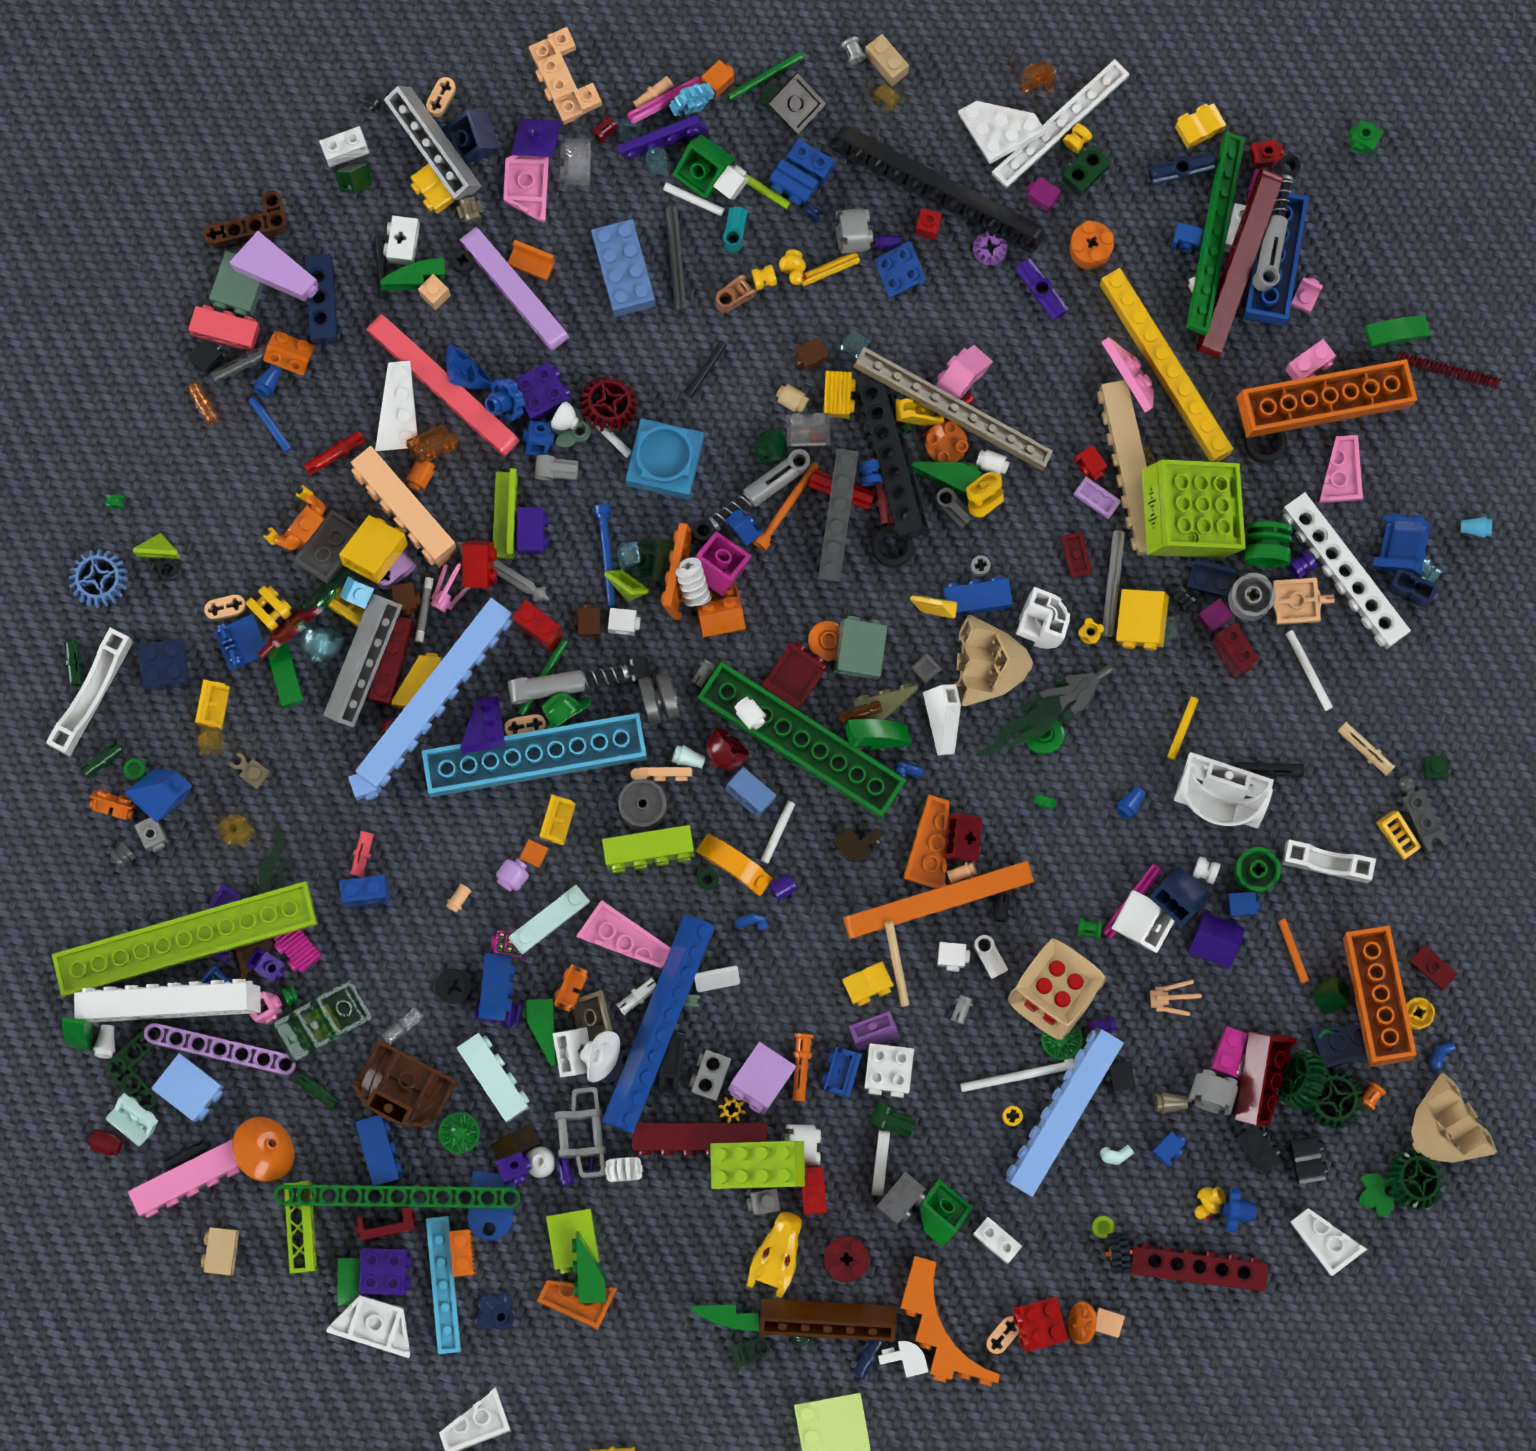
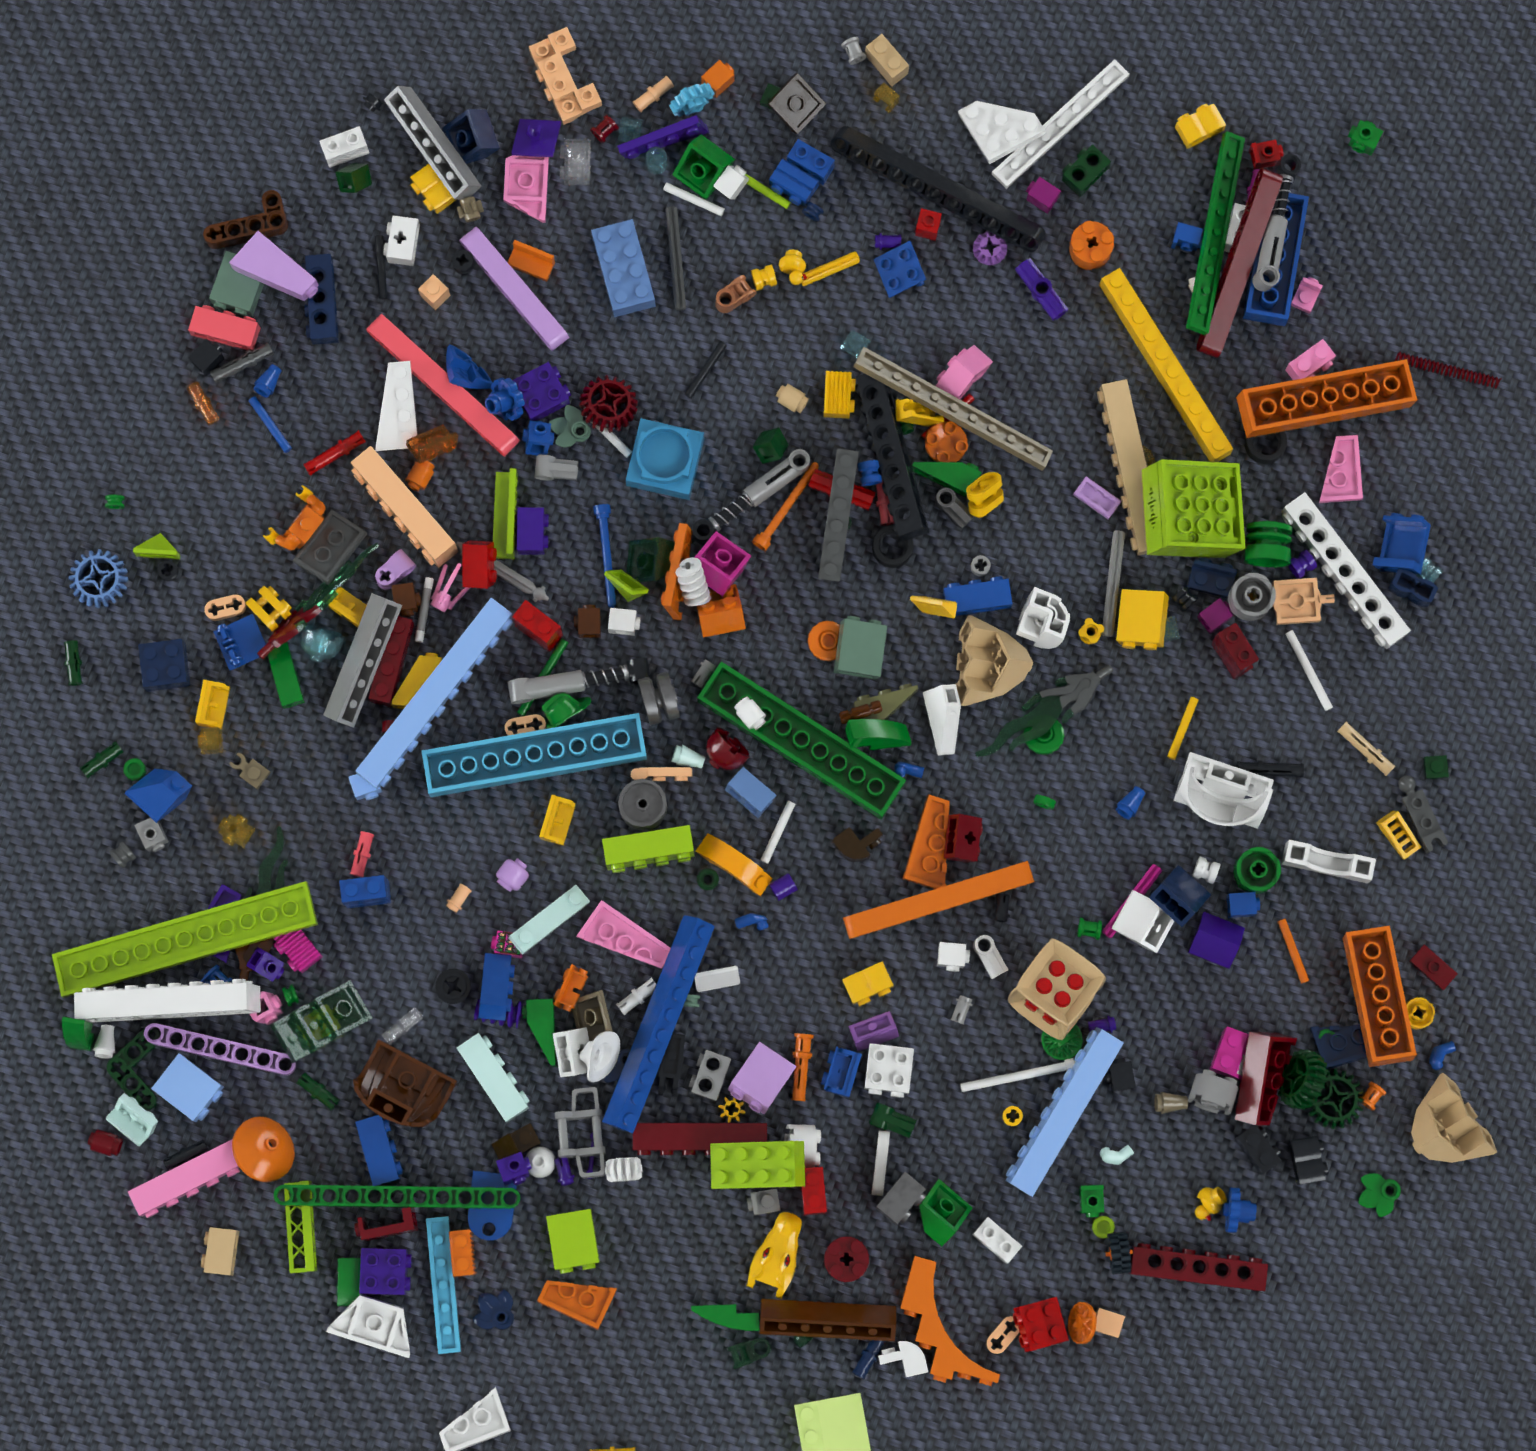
white arch [46,628,133,757] -> none
orange hinge [89,789,136,820] -> none
orange bracket [263,330,315,375] -> none
yellow brick [339,515,408,584] -> none
medium azure brick [340,576,374,609] -> none
green slope [380,258,445,291] -> none
light nougat beam [426,77,456,117] -> none
green wheel [438,1112,480,1154] -> none
dark purple wing [460,696,505,754] -> none
orange tile [519,839,549,869] -> none
white brick [551,401,579,430] -> none
green slope [572,1231,606,1304] -> none
clear light blue slope [616,542,640,570] -> none
dark pink axle [627,77,703,124] -> none
teal piece [723,207,748,253] -> none
blue brick [725,509,763,546] -> none
green bar [726,52,803,101] -> none
dark red panel [761,642,828,711] -> none
clear brick [786,413,830,447] -> none
reddish brown brick [794,337,828,372] -> none
light grey brick [835,208,873,254] -> none
tan bar [885,921,909,1007] -> none
flat silver tile [911,653,942,685] -> none
light nougat pin [947,861,977,884] -> none
white brick [976,450,1009,475] -> none
clear orange bracket [1021,60,1057,93] -> none
dark red plate [1061,532,1092,579] -> none
yellow wheel [1063,123,1093,154] -> none
red brick [1073,445,1107,482] -> none
bright pink wing [1102,337,1154,412] -> none
dark blue piece [1148,152,1216,186] -> none
light nougat plant [1150,980,1202,1016] -> none
blue brick [1151,1132,1187,1167] -> none
white wing [1290,1208,1367,1276] -> none
dark green panel [1314,976,1349,1014] -> none
green slope [1364,315,1431,350] -> none
dark green gear [1385,1150,1444,1211] -> none
medium azure cone [1460,517,1492,538] -> none
none -> green brick [1079,1185,1104,1218]

